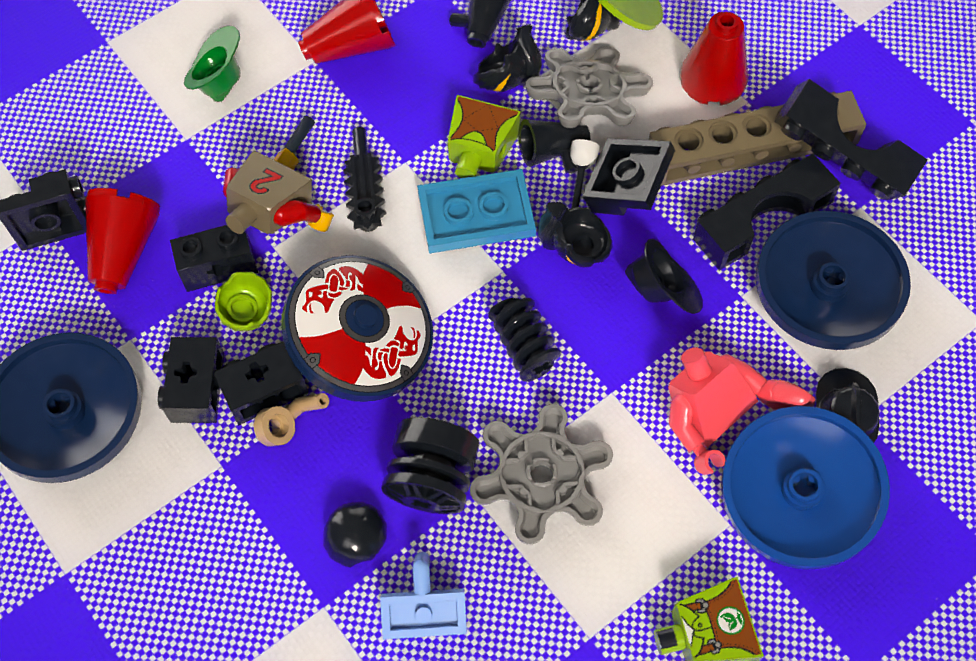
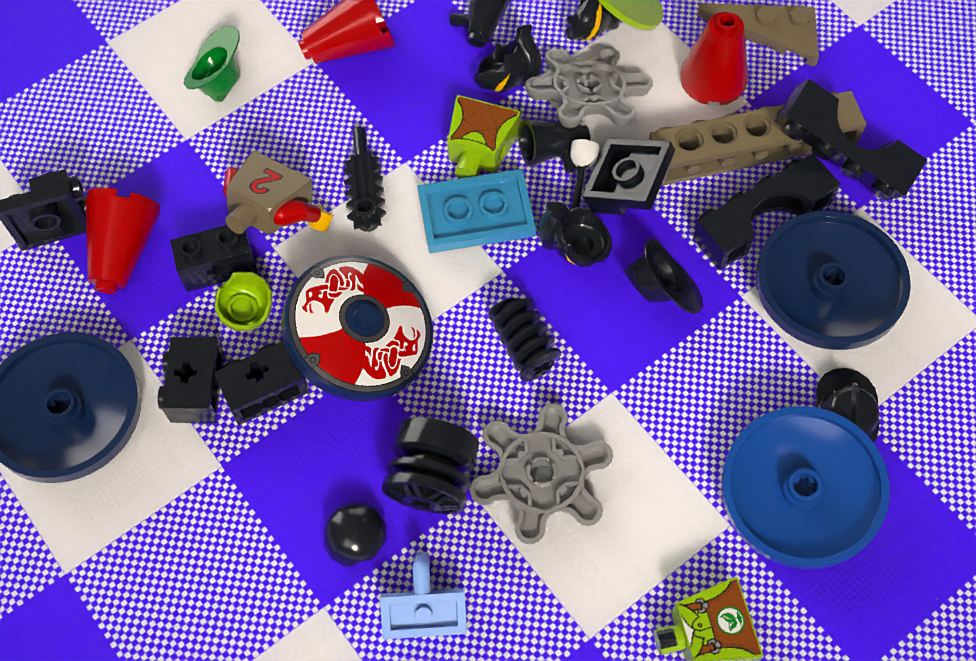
tan plate [253,393,329,447] -> none
black piece [274,116,315,170] -> none
coral torso [668,347,816,475] -> none
none -> dark tan wing [697,3,819,66]

